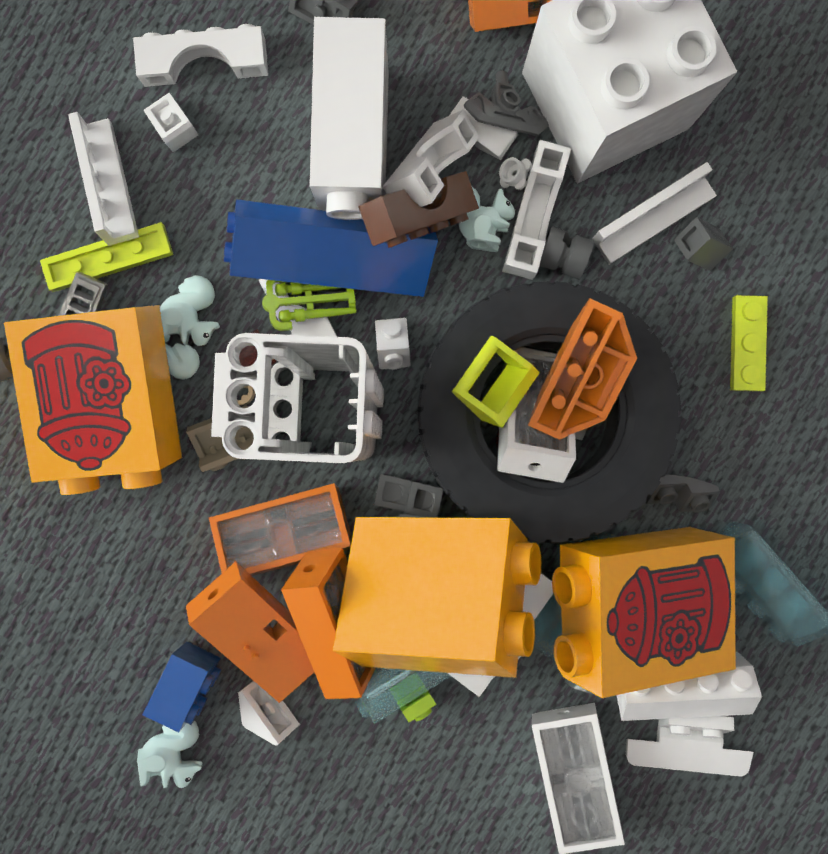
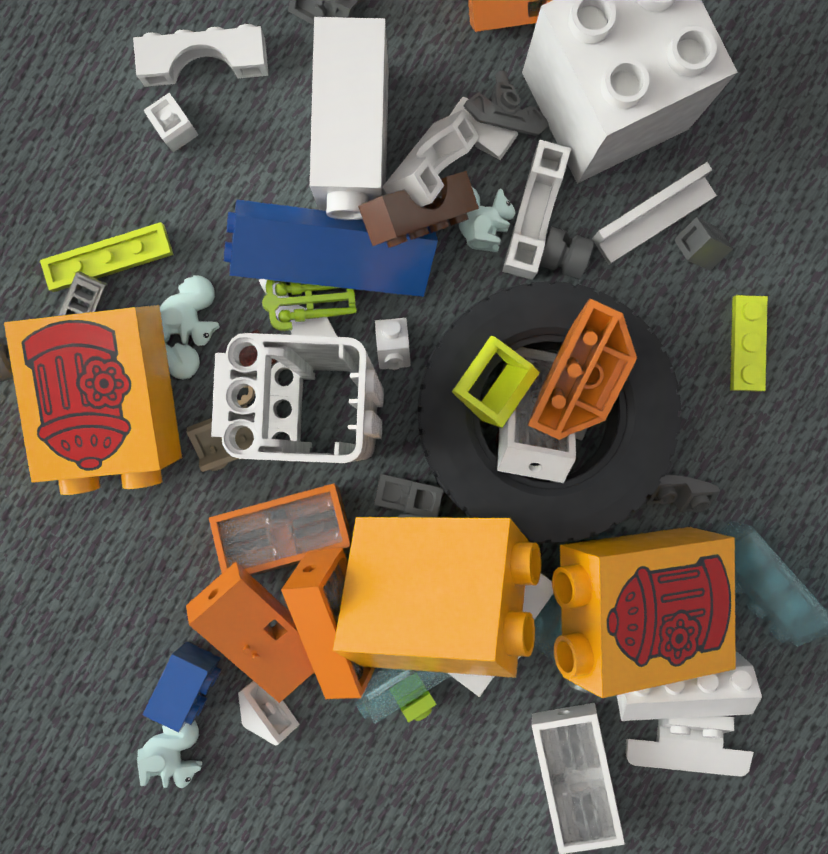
white fence [68,112,139,246] -> none
white plate [499,157,532,190] -> none

